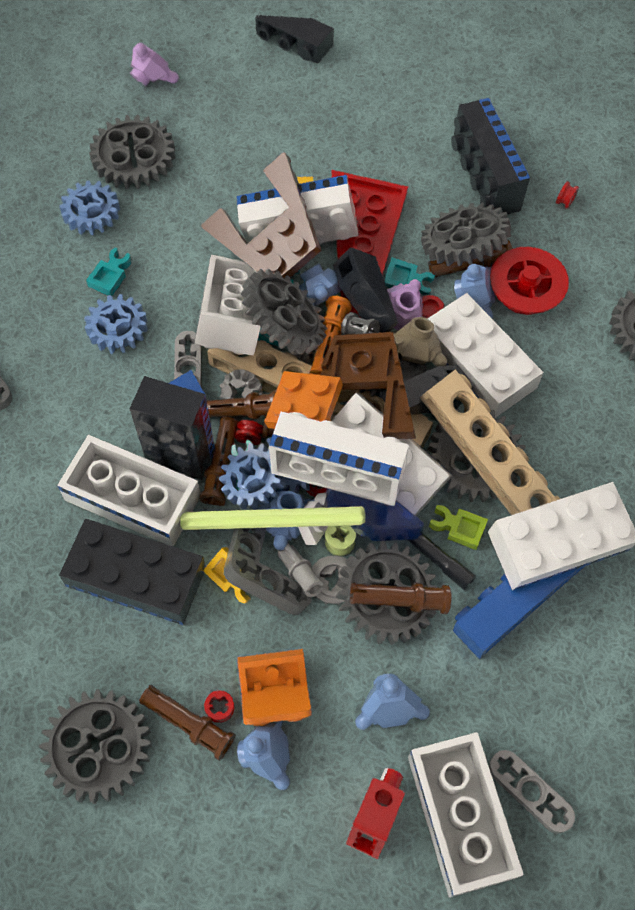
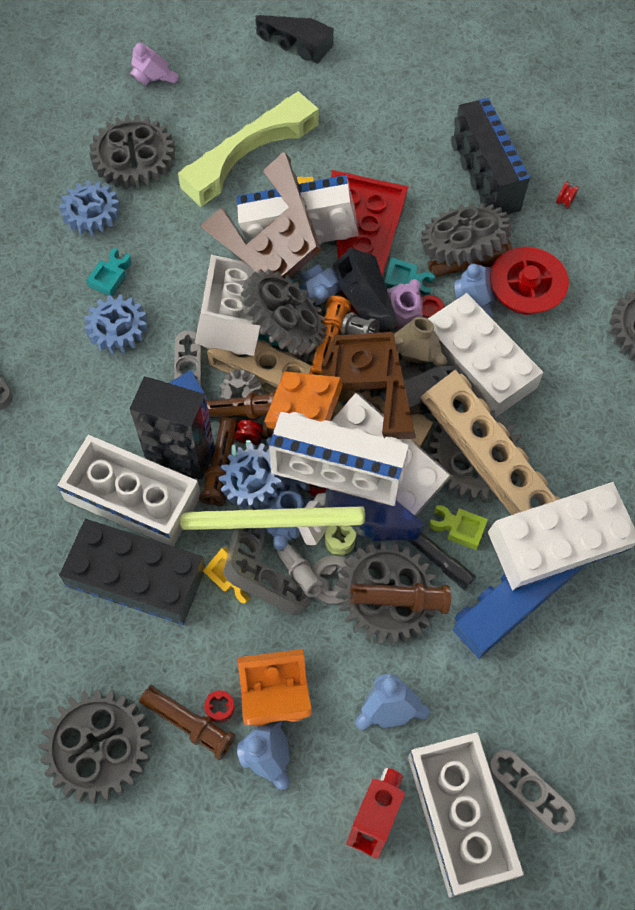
none -> yellowish green arch [178,92,319,207]

